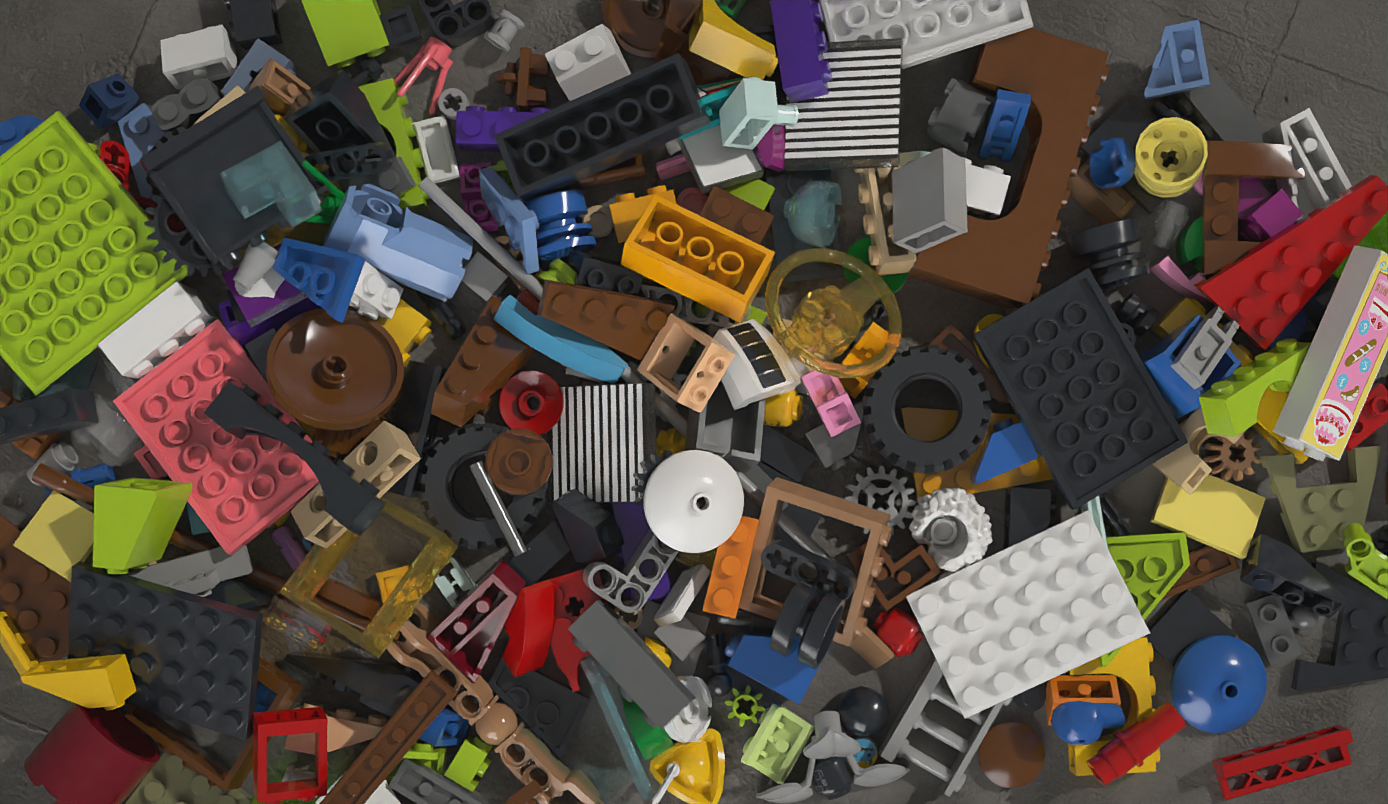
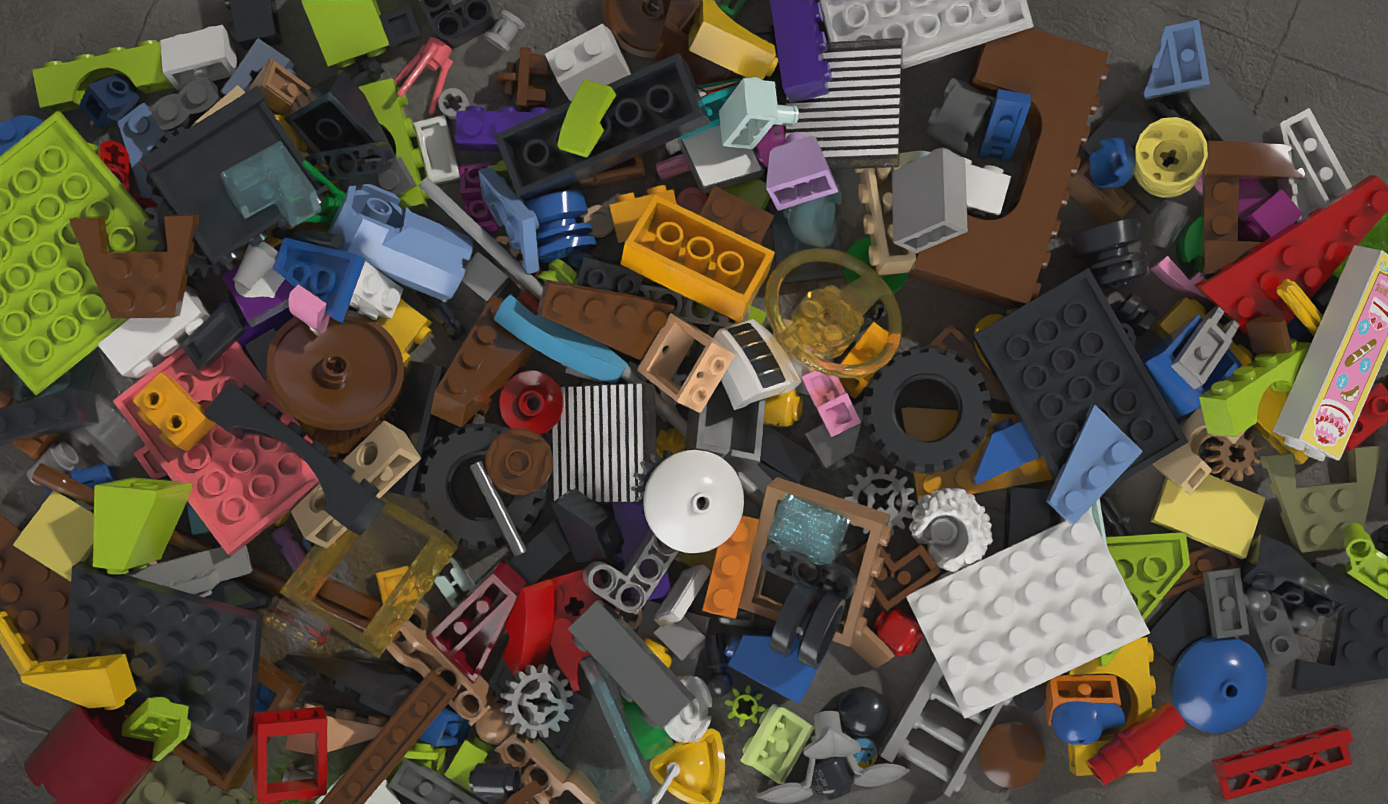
none -> lime arch [32,40,175,115]
none -> reddish brown wing [69,214,199,319]
none -> lime bracket [121,697,191,761]
none -> light orange brick [132,372,217,451]
none -> black tile [181,303,249,371]
none -> black bar [272,227,343,248]
none -> bright pink slope [289,284,330,334]
none -> black brick [469,762,521,798]
none -> light grey gear [500,664,574,738]
none -> lime slope [557,79,616,157]
none -> lavender torso [766,132,838,211]
none -> clear light blue brick [767,494,850,566]
none -> medium blue wing [1046,404,1143,525]
none -> dark grey plate [1203,568,1271,639]
none -> reddish brown slope [1246,314,1292,353]
none -> yellow axle [1277,279,1323,336]

